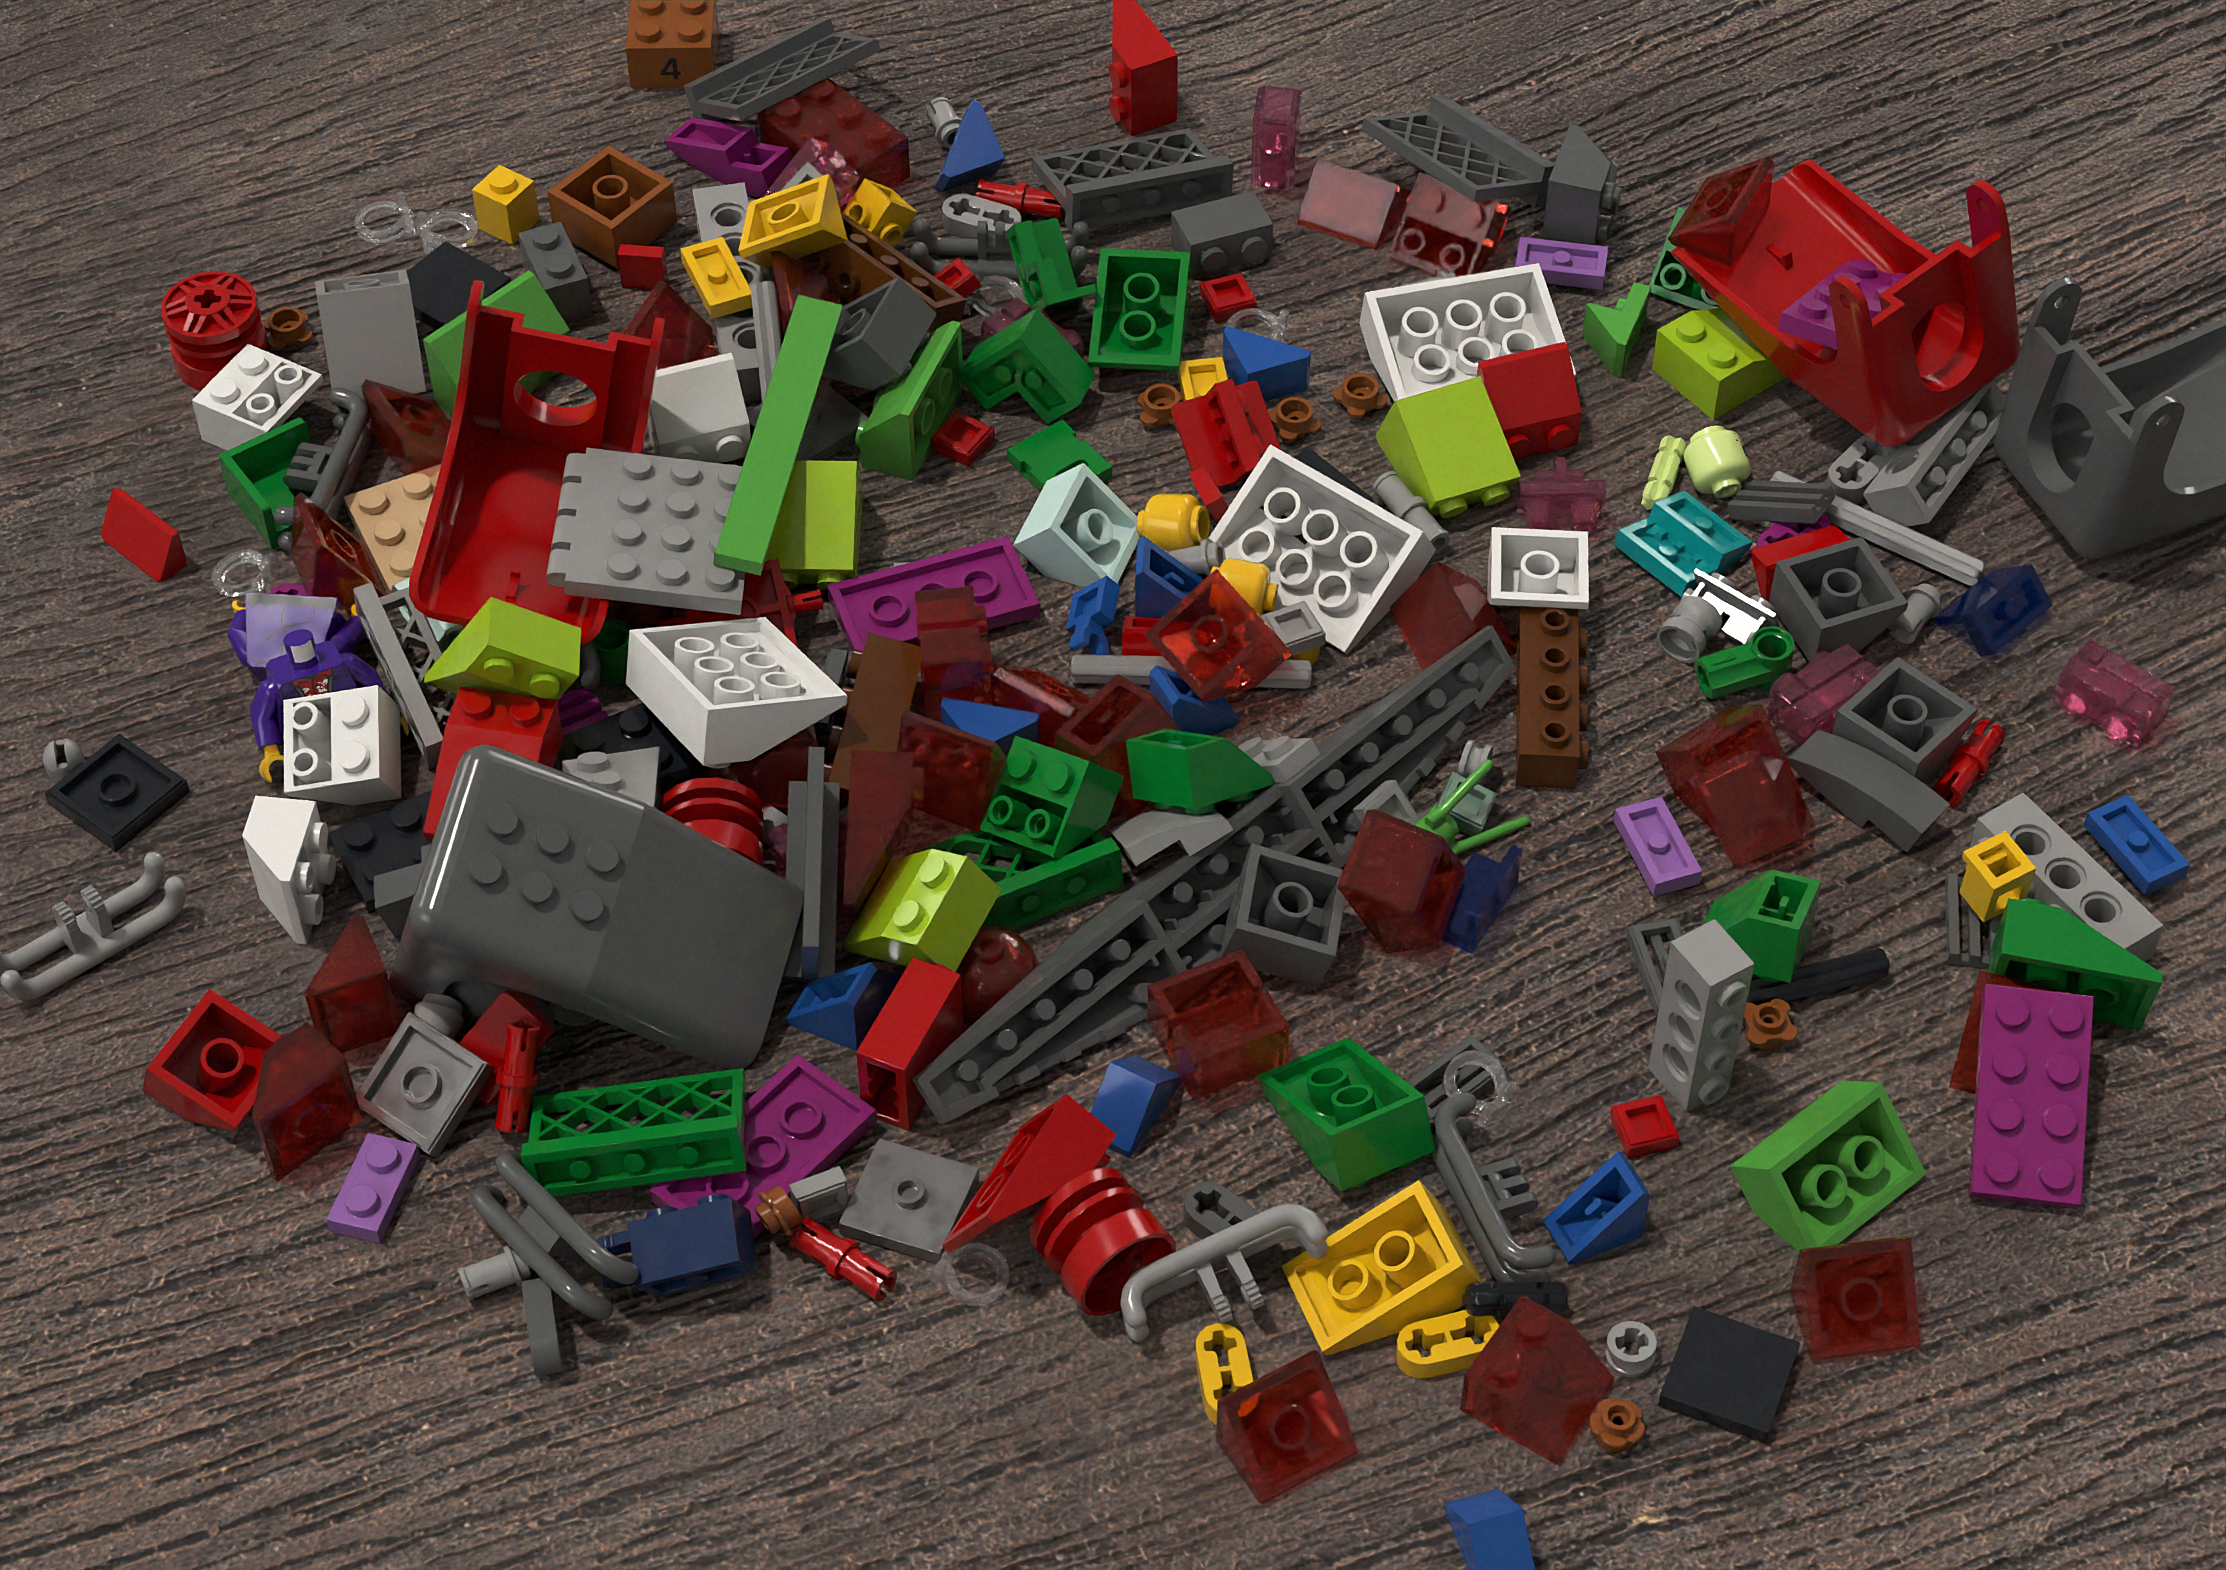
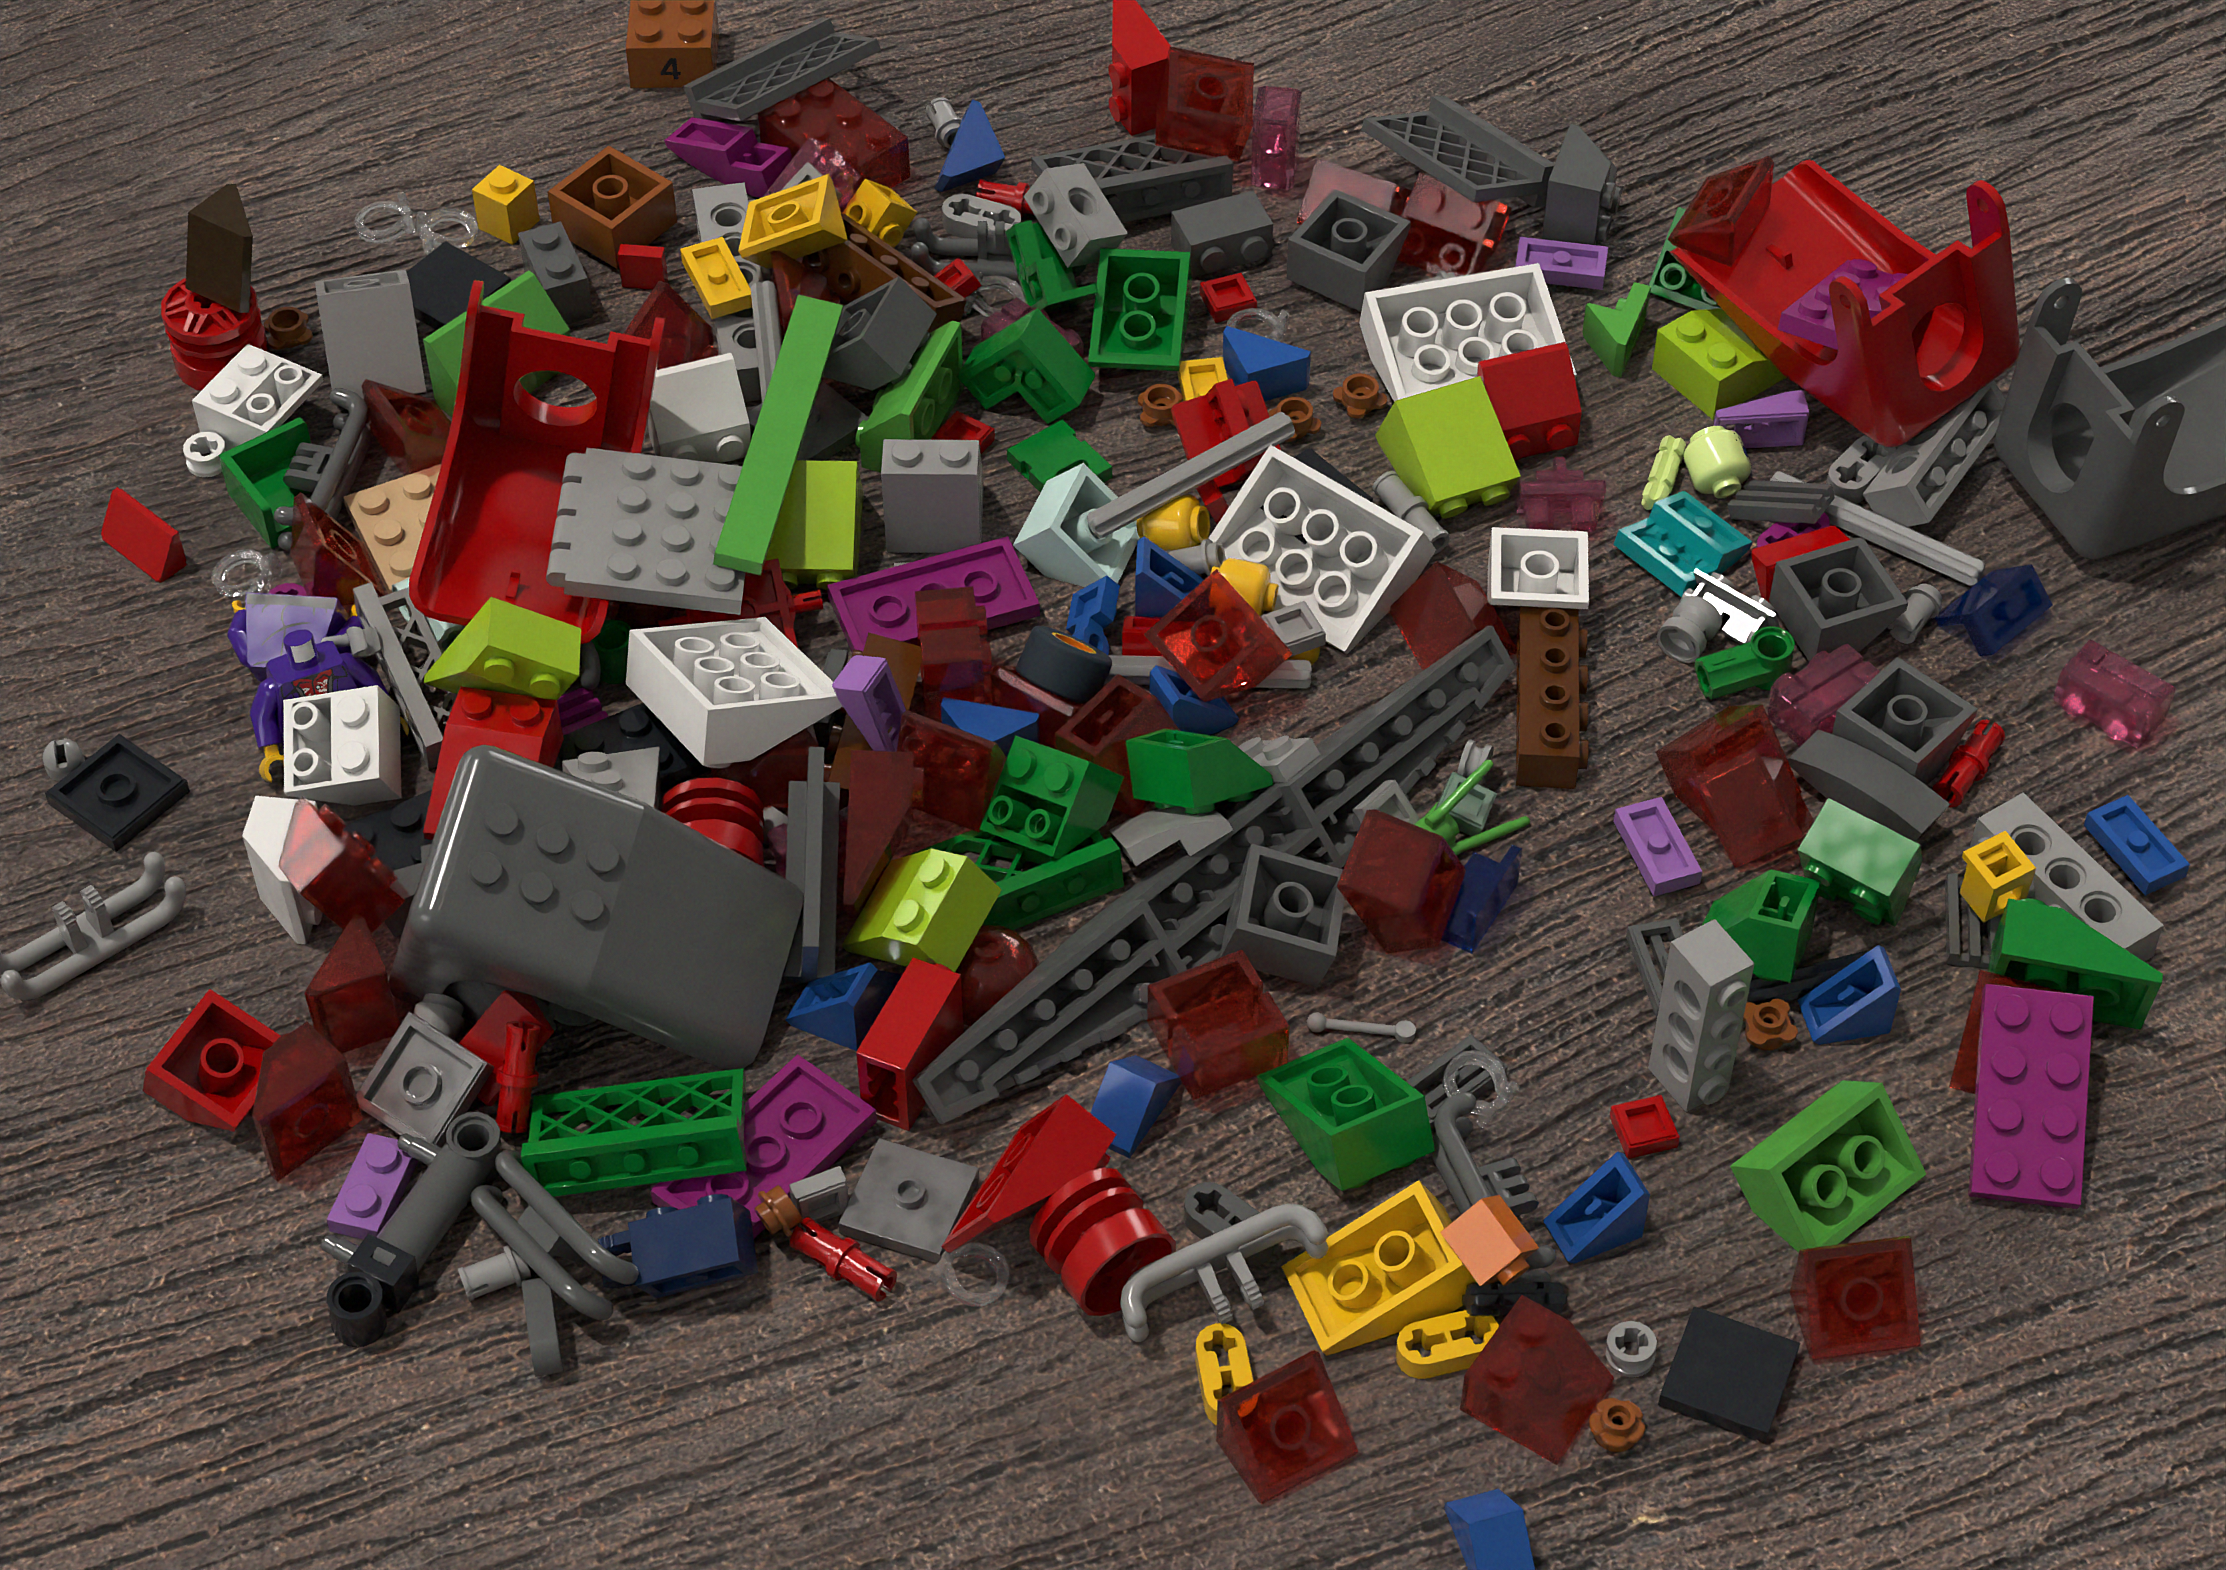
none -> white bush [183,432,226,477]
none -> dark brown slope [185,184,253,313]
none -> clear red slope [278,796,406,944]
none -> light grey hand [321,626,382,658]
none -> dark grey piece [321,1112,502,1347]
none -> medium lavender slope [832,655,915,767]
none -> light grey slope [881,439,984,553]
none -> black wheel [1016,626,1112,705]
none -> light grey brick [1023,163,1128,268]
none -> light grey axle [1087,412,1295,538]
none -> clear red slope [1155,47,1254,161]
none -> dark grey slope [1286,189,1411,311]
none -> light grey hinge [1307,1012,1416,1043]
none -> orange brick [1440,1195,1539,1286]
none -> medium lavender slope [1713,390,1809,448]
none -> slope [1797,798,1923,927]
none -> blue slope [1797,945,1901,1045]

